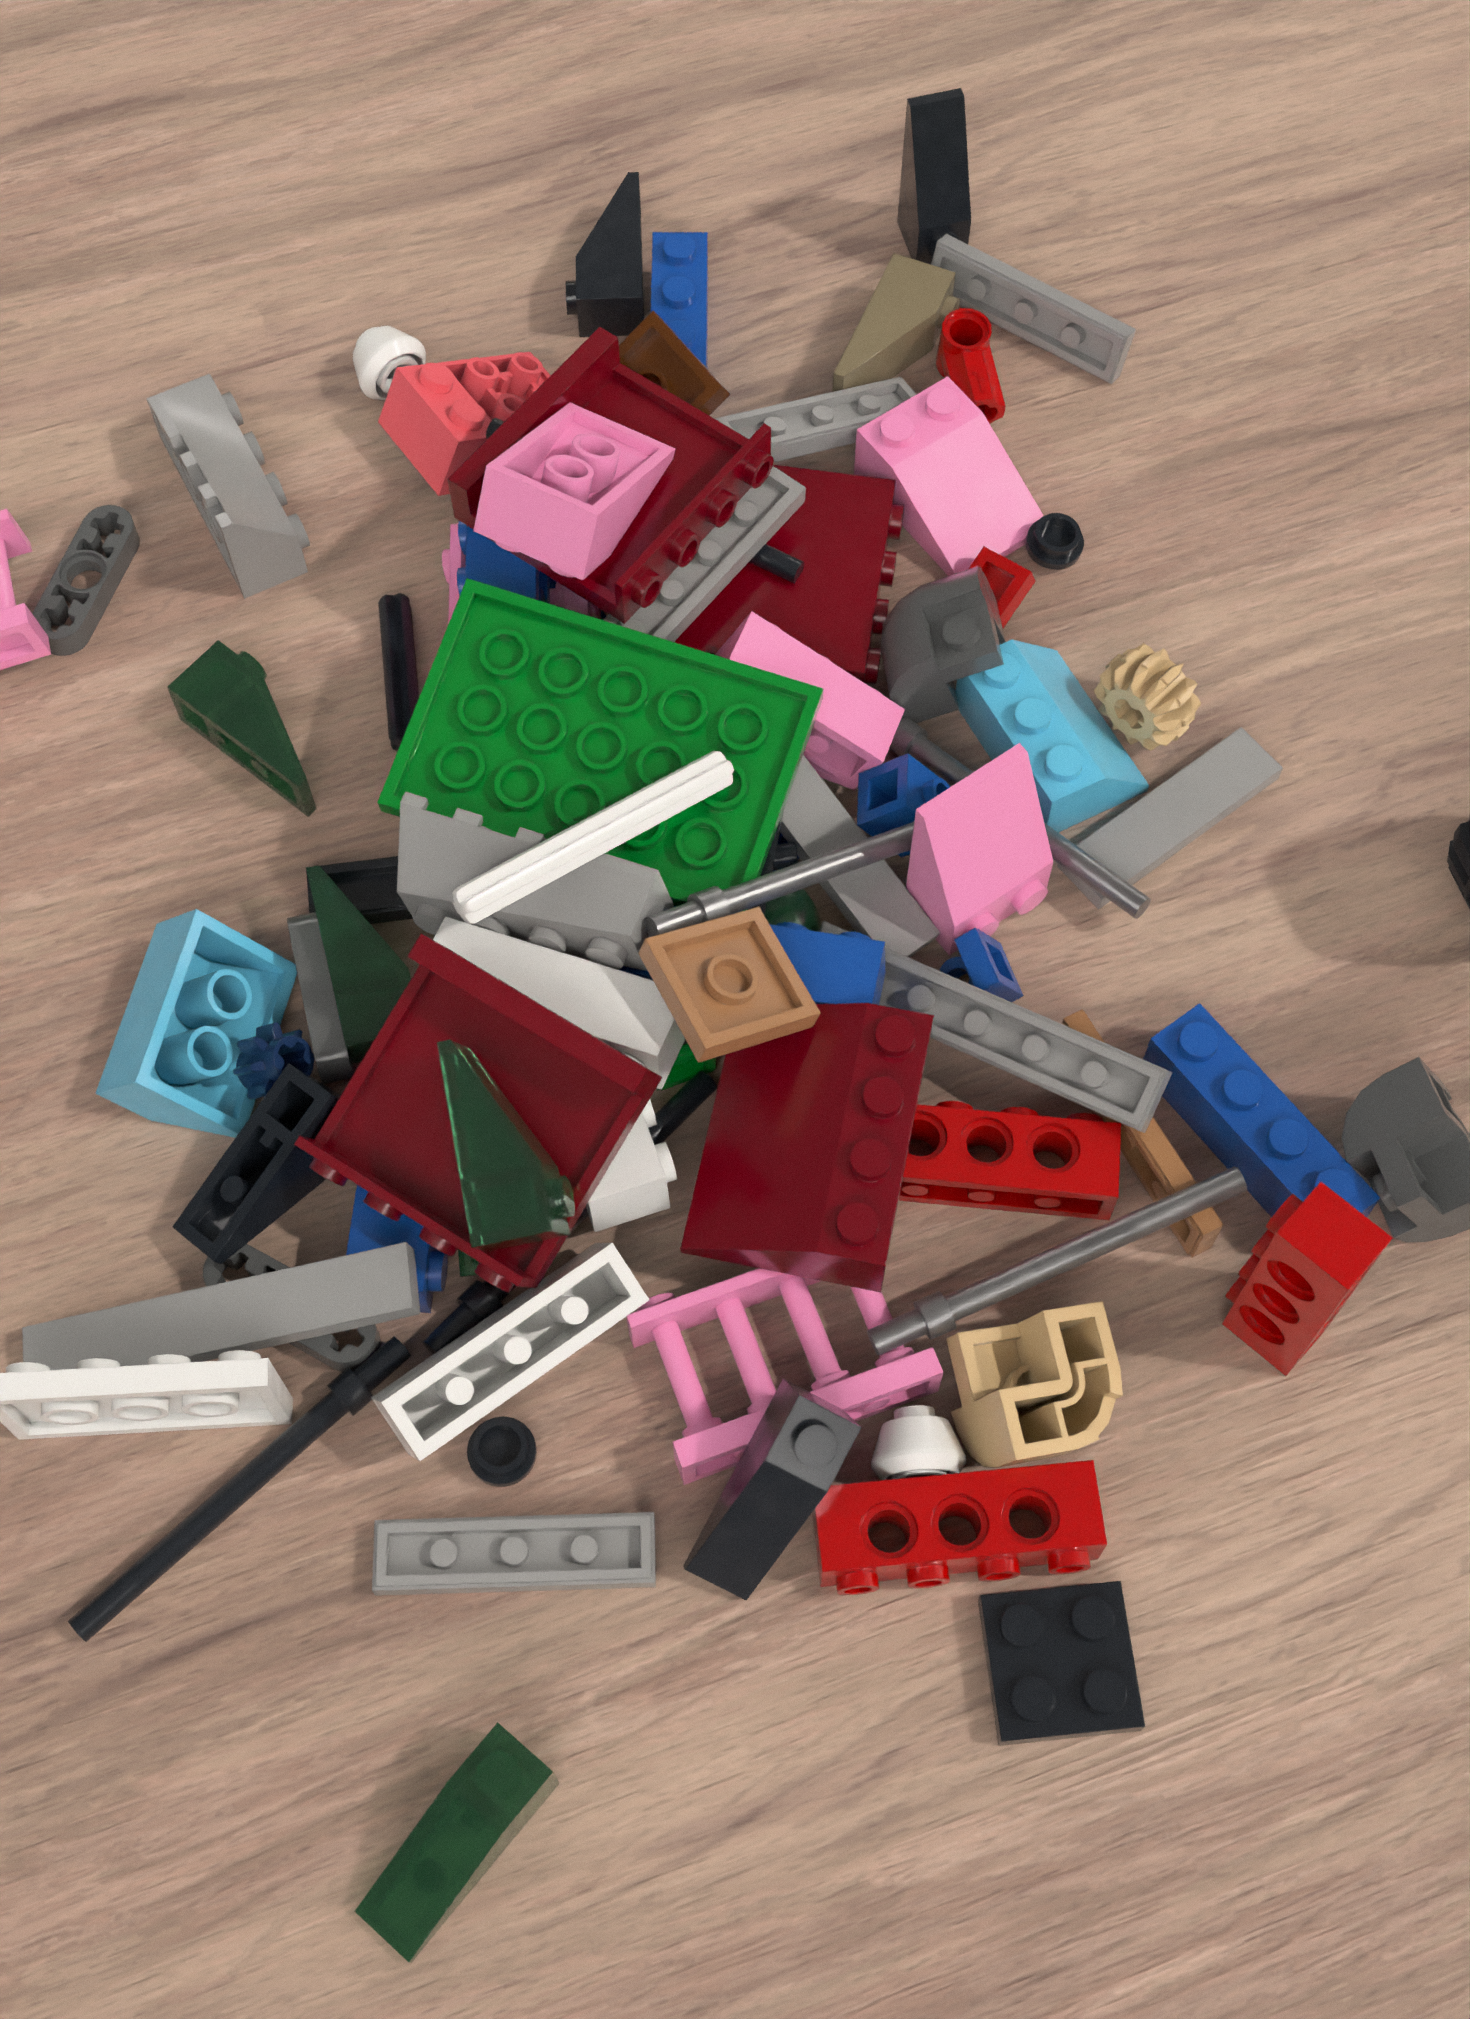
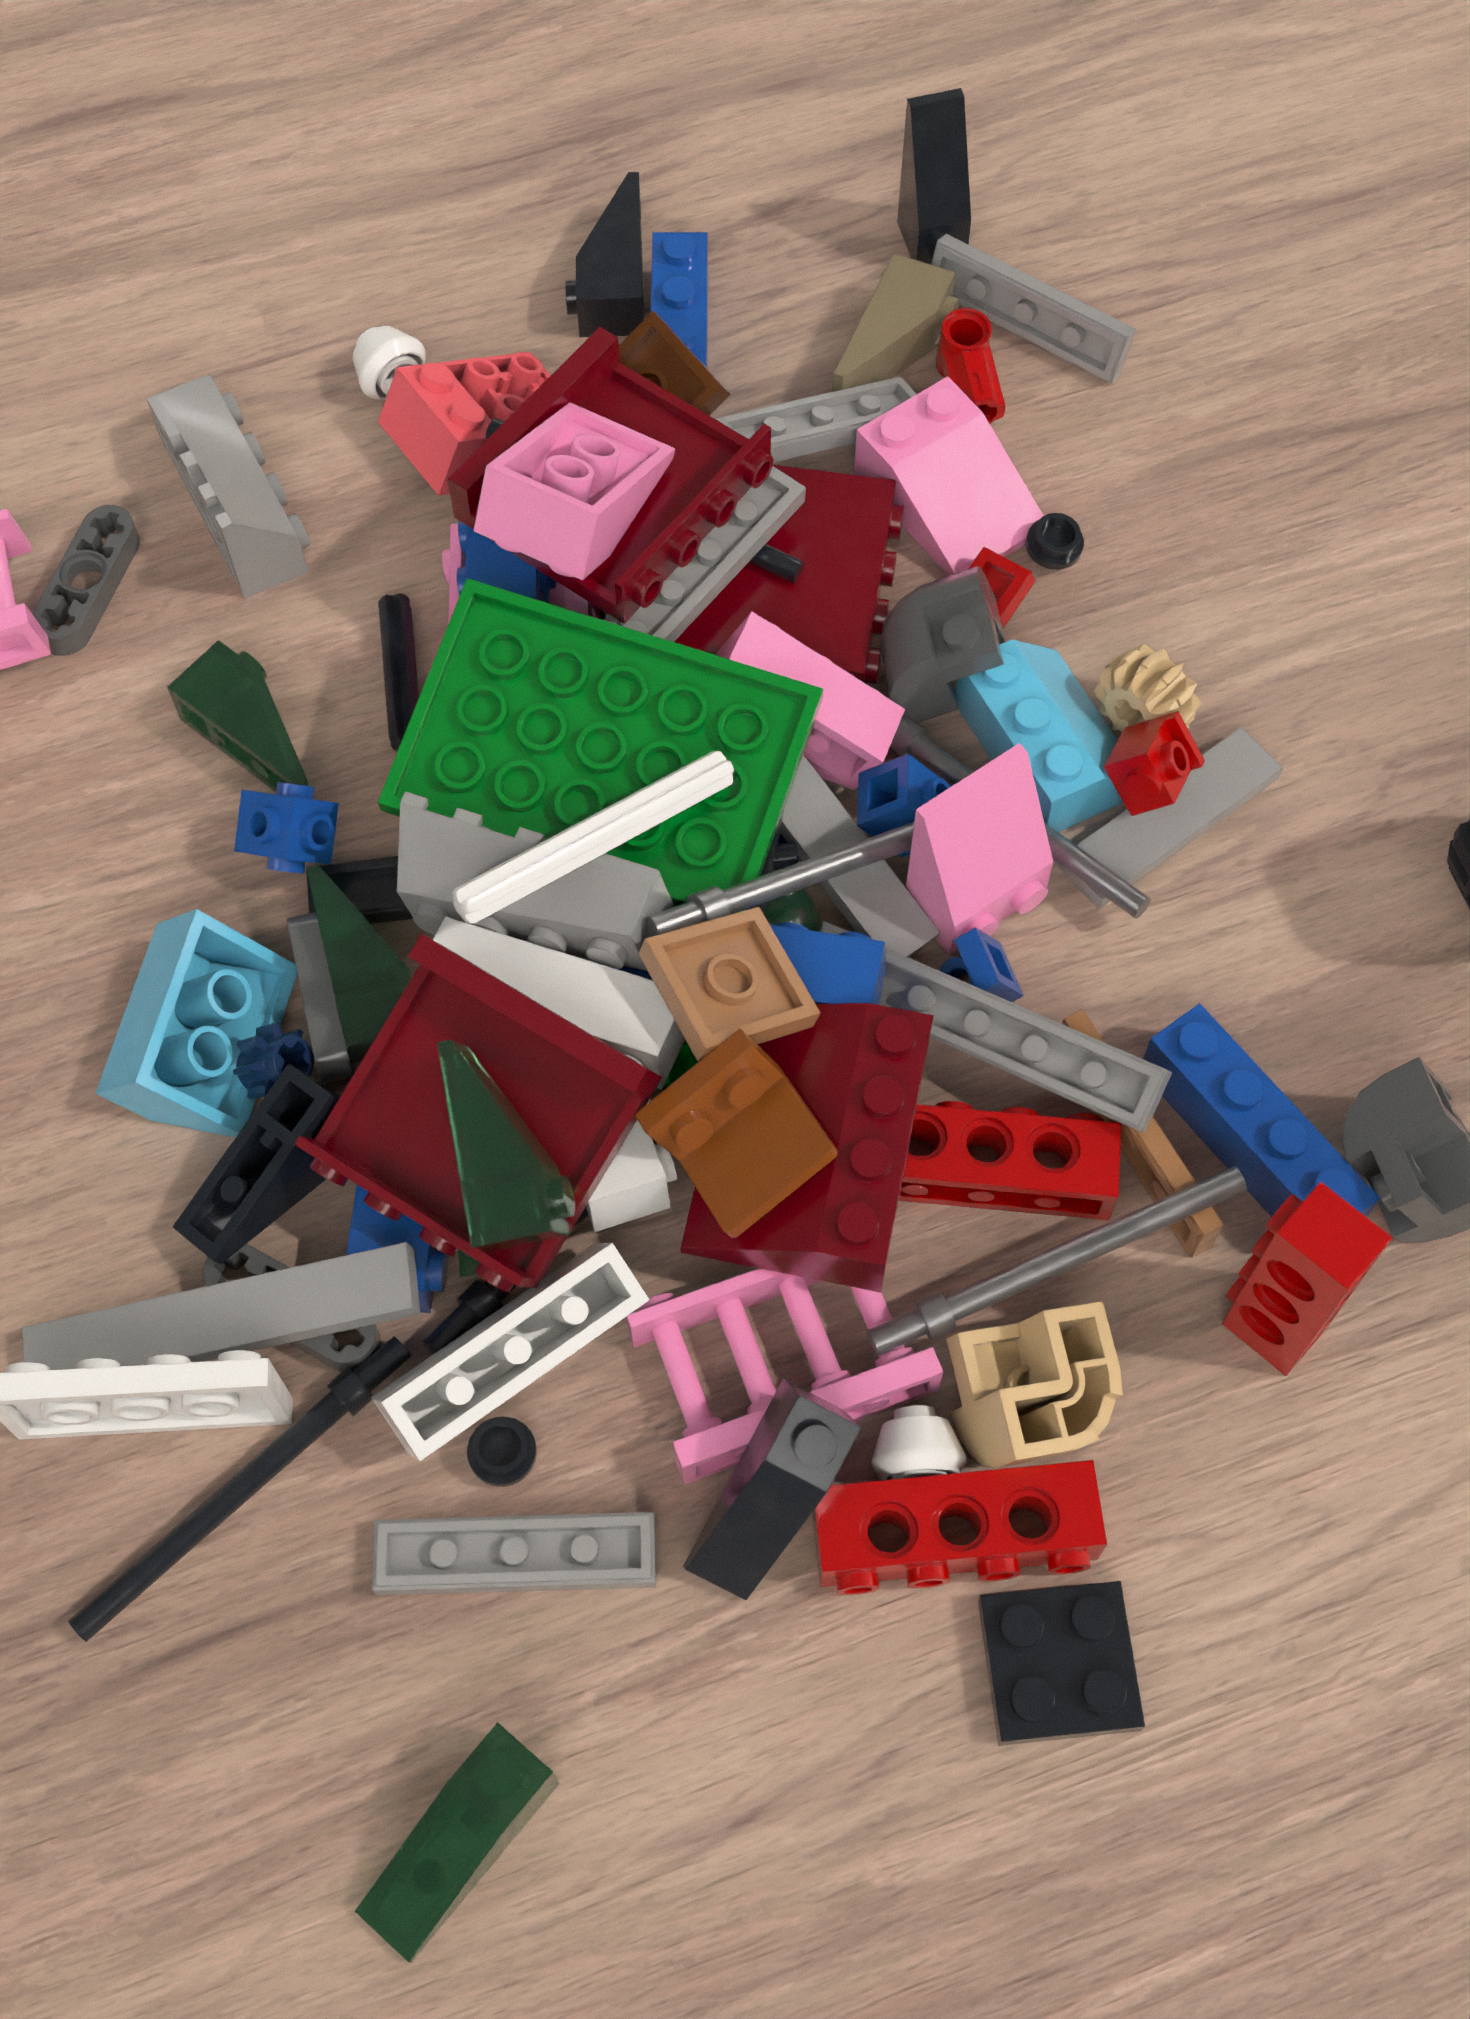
none -> blue brick [234,782,339,874]
none -> dark orange bracket [635,1028,838,1238]
none -> red brick [1104,711,1205,816]

